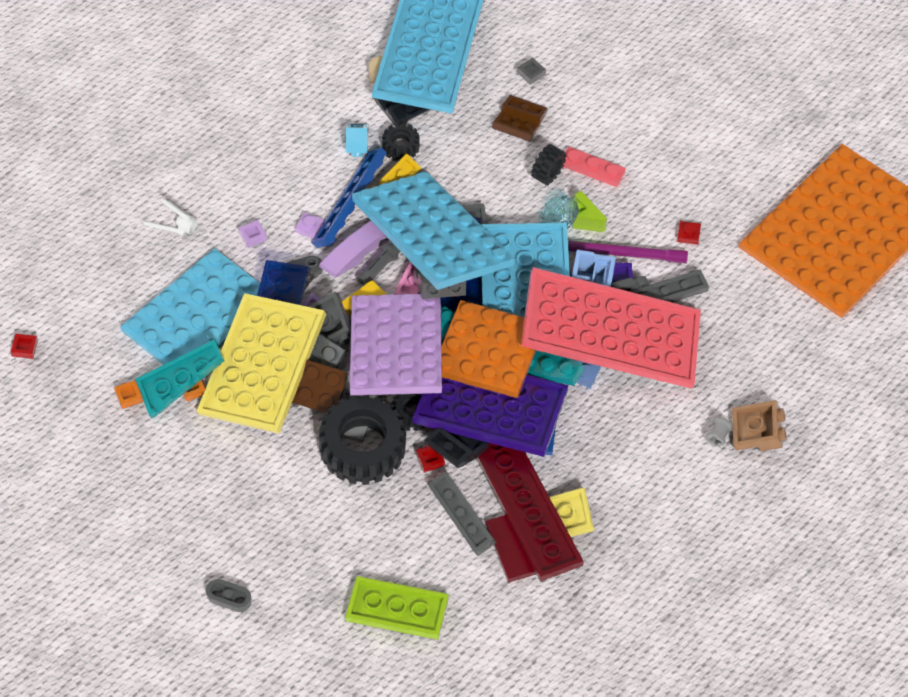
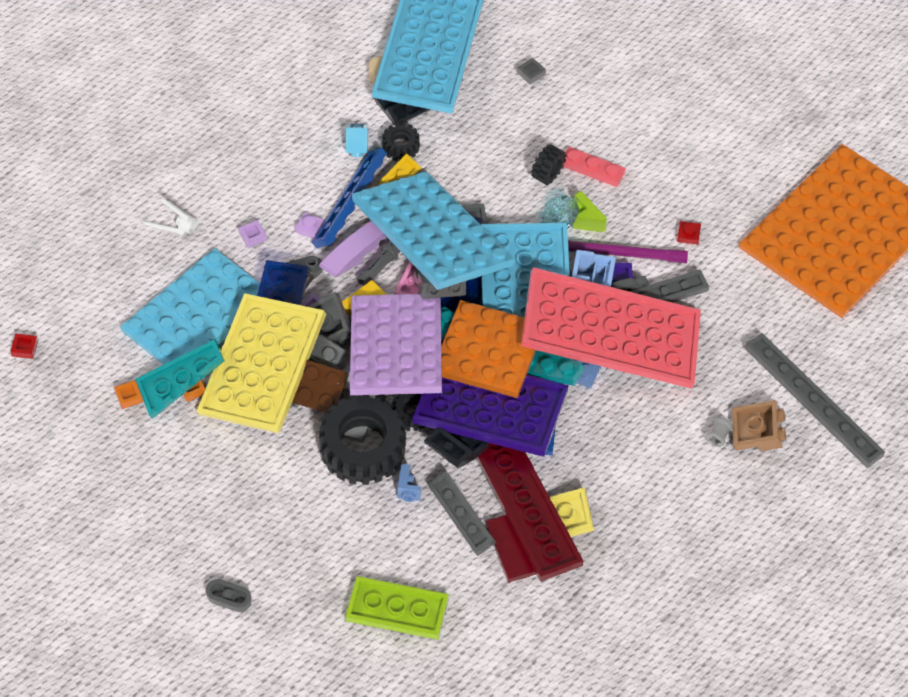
red plate [416,446,445,473] -> none
reddish brown slope [492,95,548,142] -> none
none -> medium blue bracket [397,464,421,502]
none -> dark grey plate [745,333,885,468]

